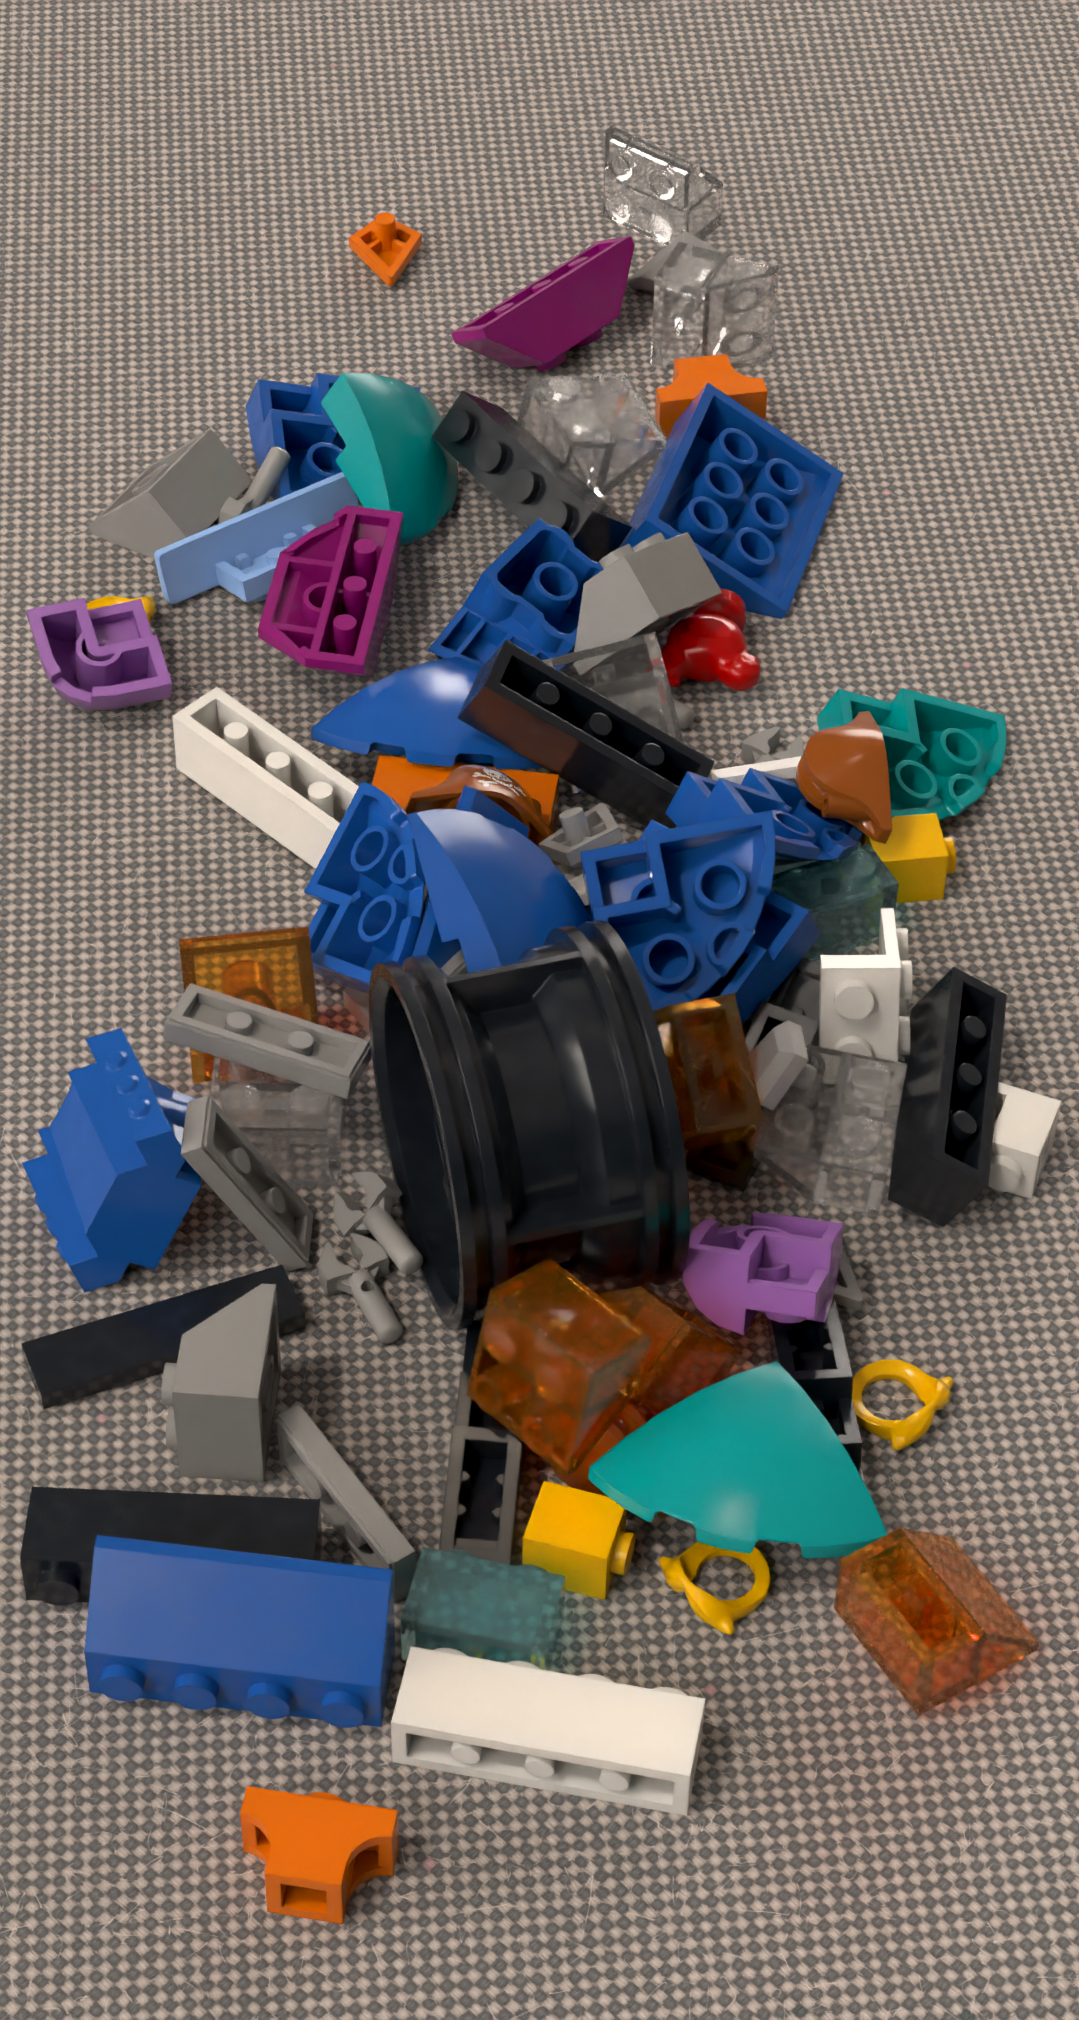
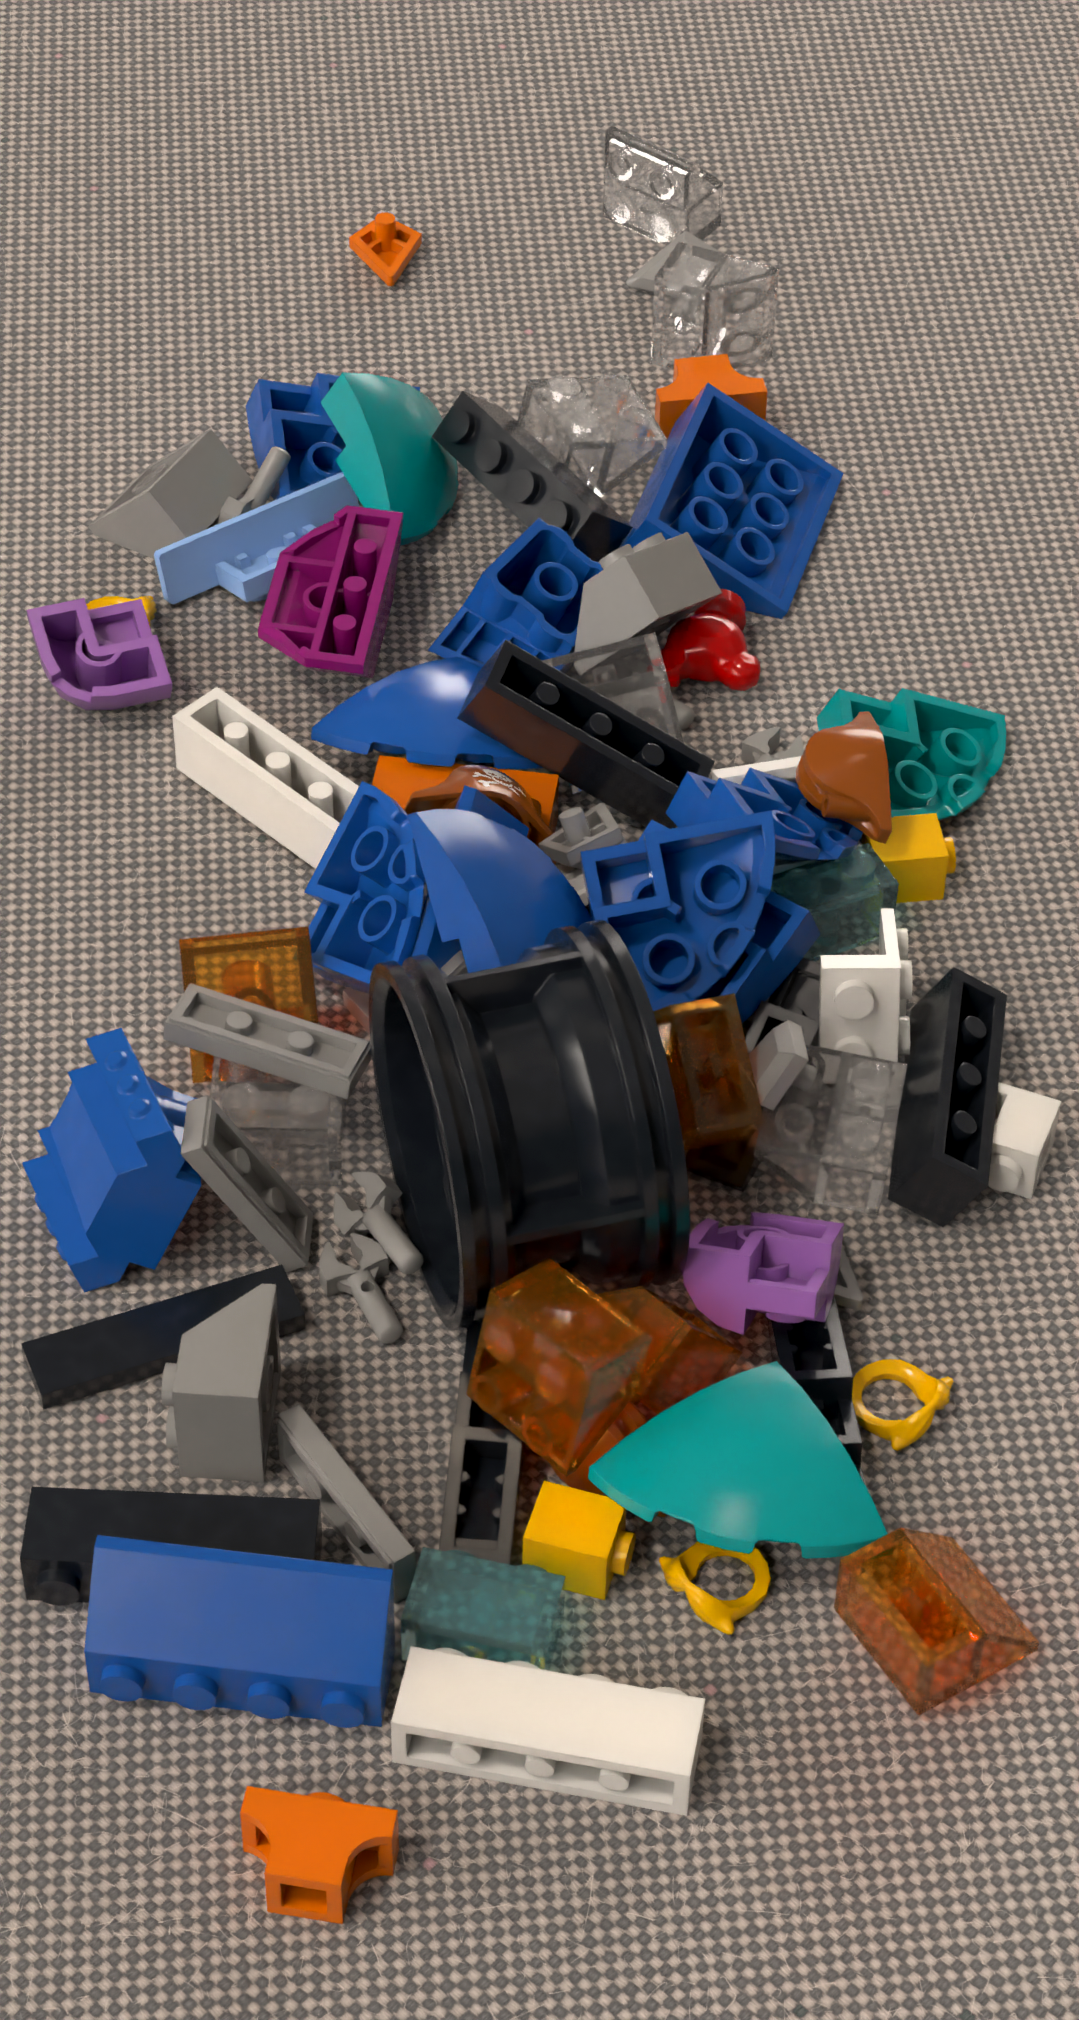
magenta wedge [451,236,635,371] -> none

